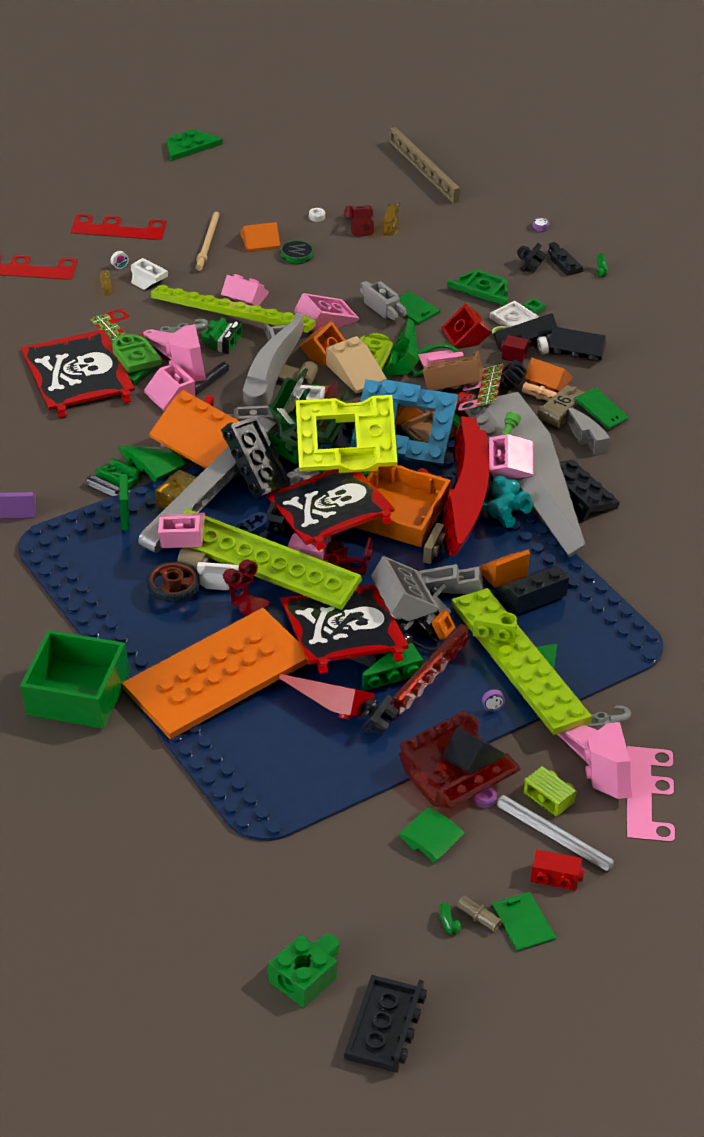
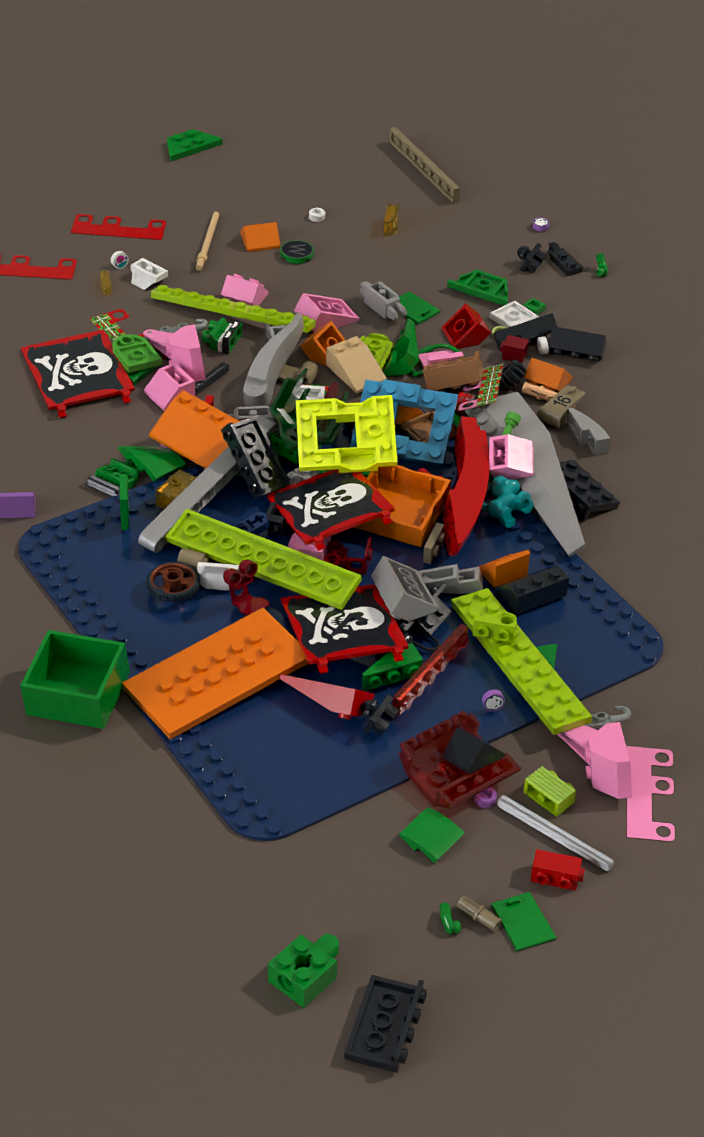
bright pink slope [158,513,205,548] -> none
dark red piece [344,205,374,236] -> none
orange tile [431,610,455,640] -> none
green container [574,387,629,430] -> none

